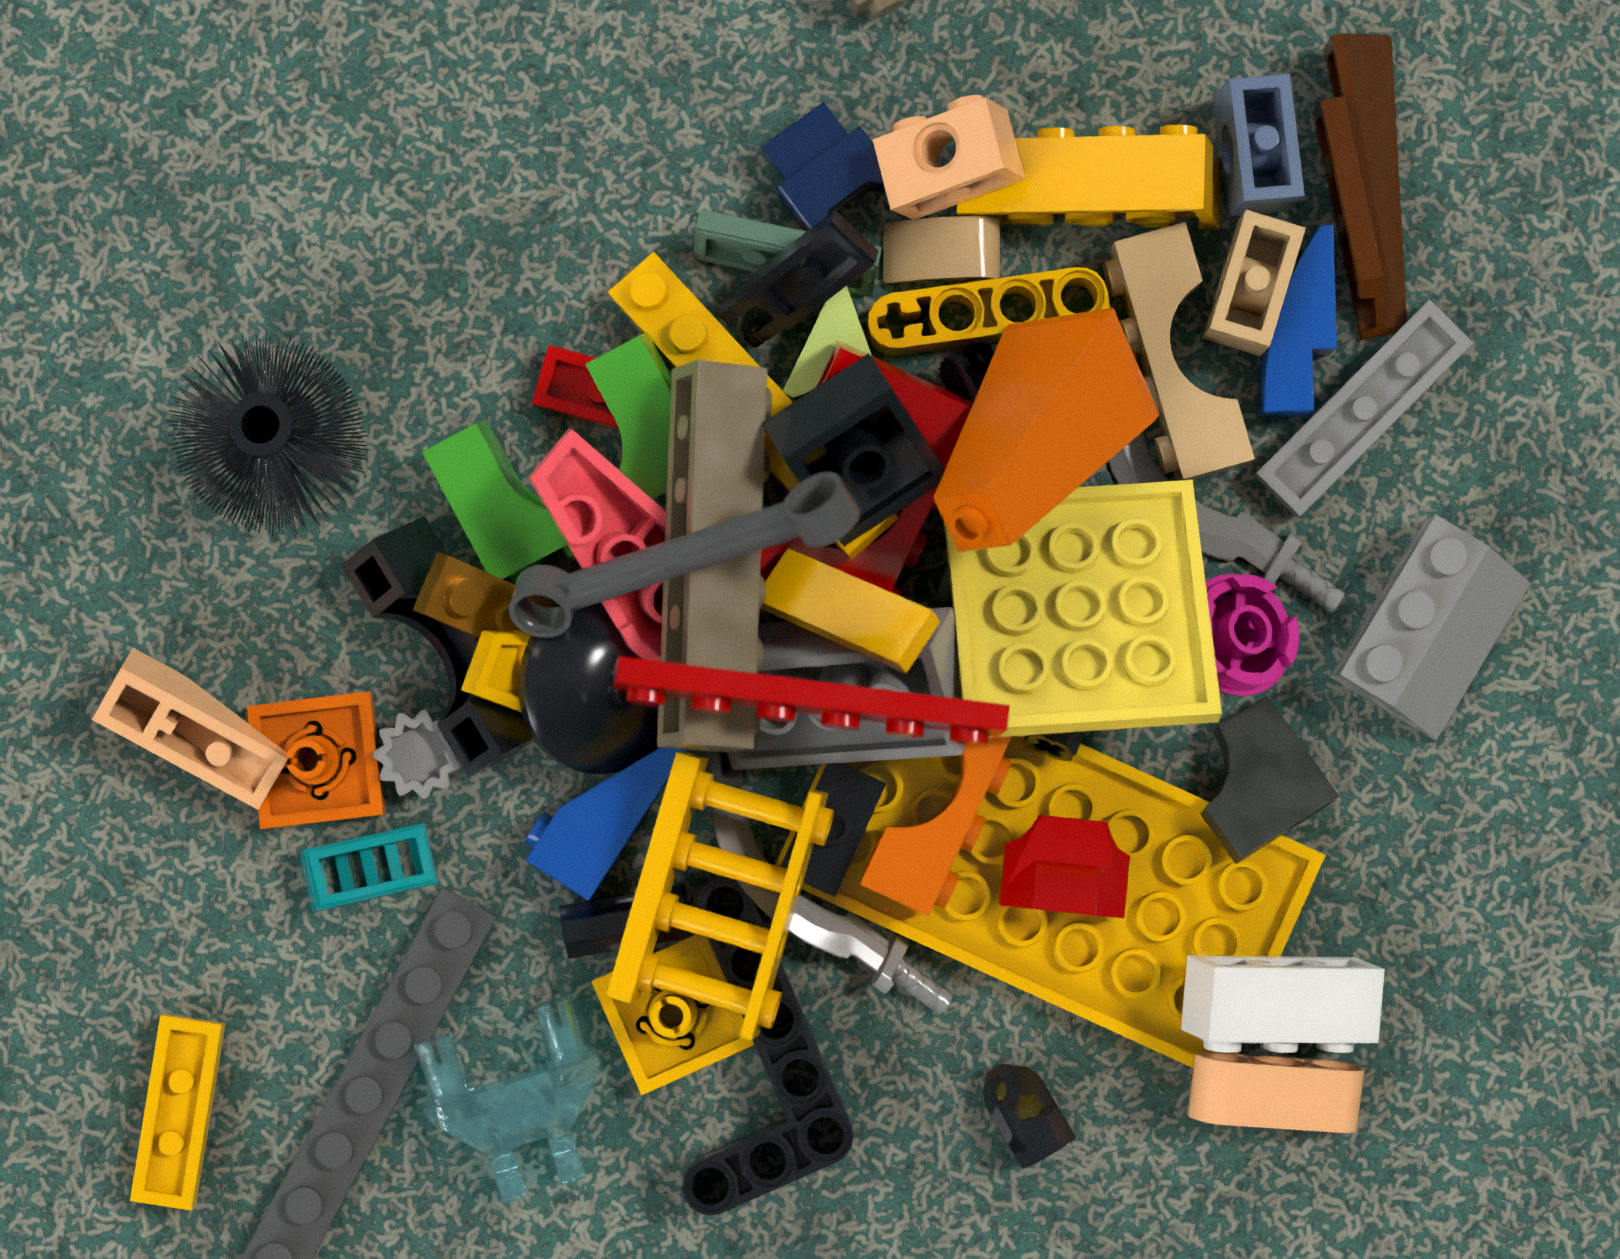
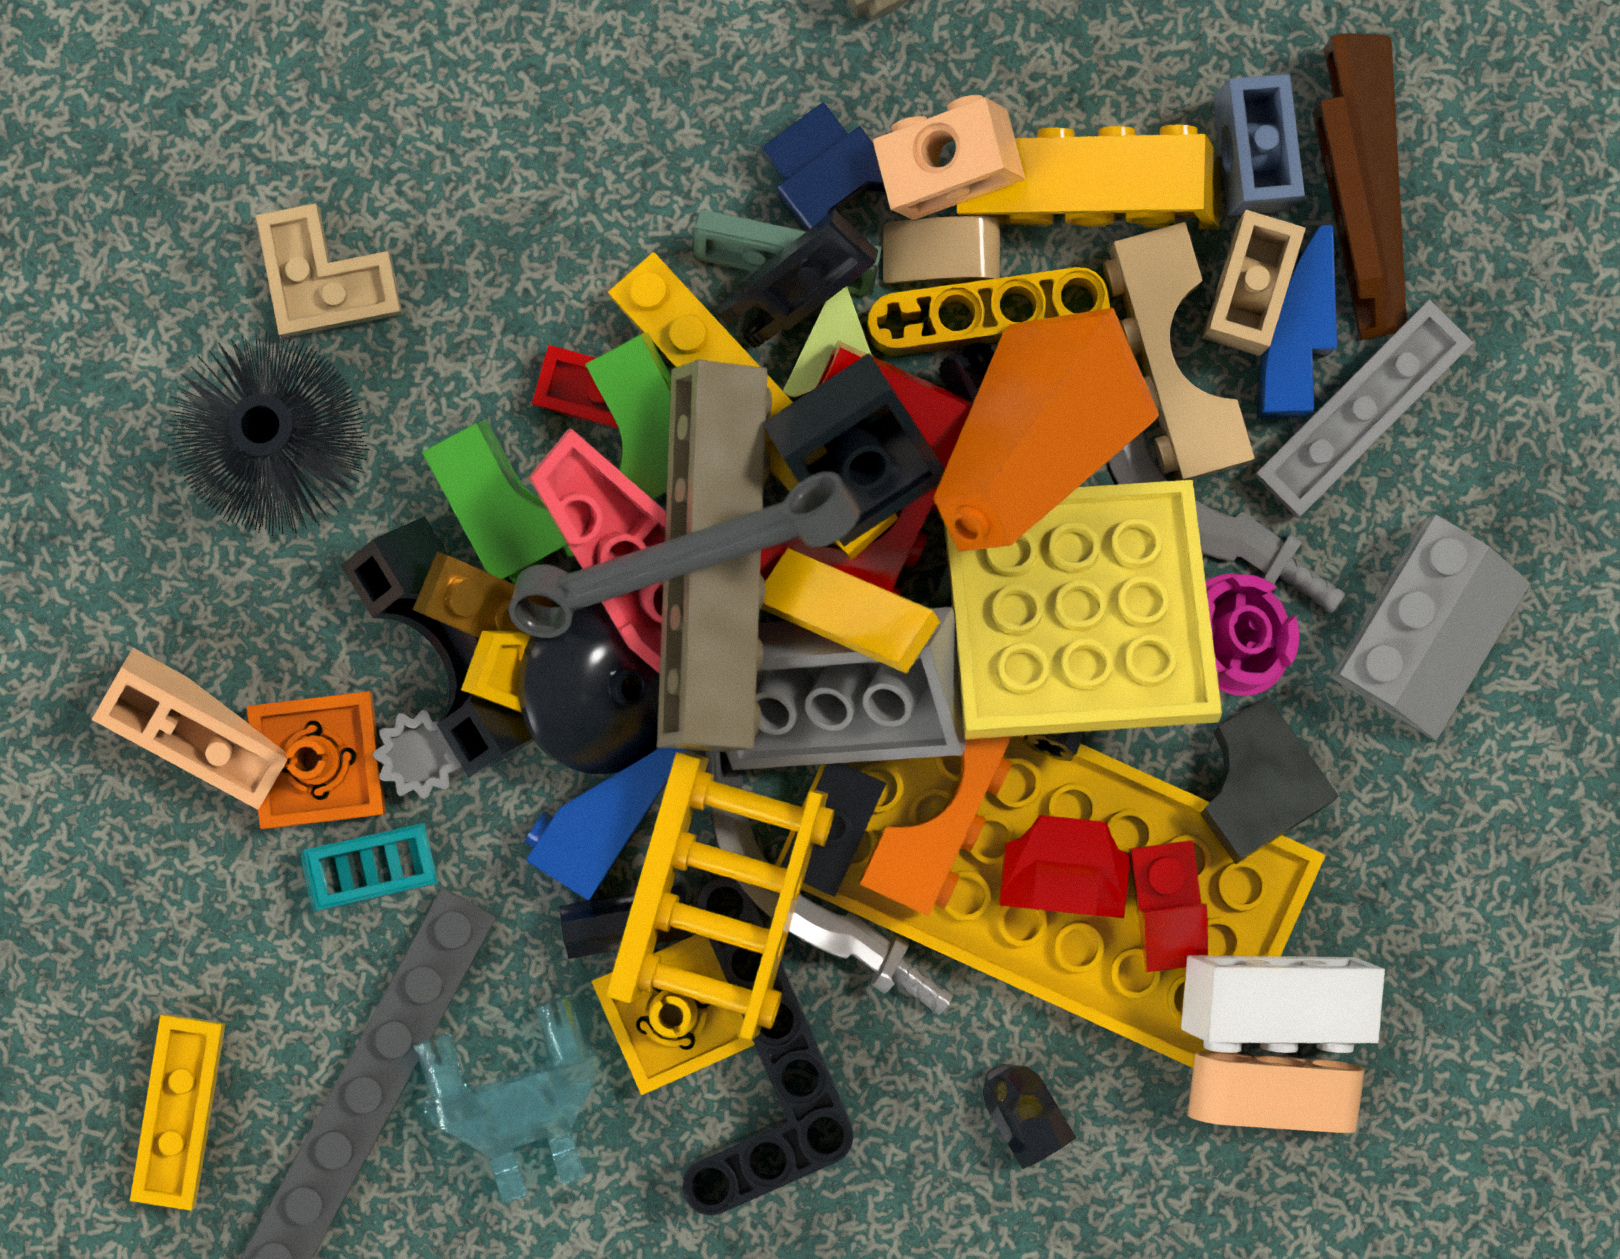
red plate [613,656,1010,746] -> none
none -> tan plate [256,203,403,338]
none -> red slope [1129,840,1208,973]

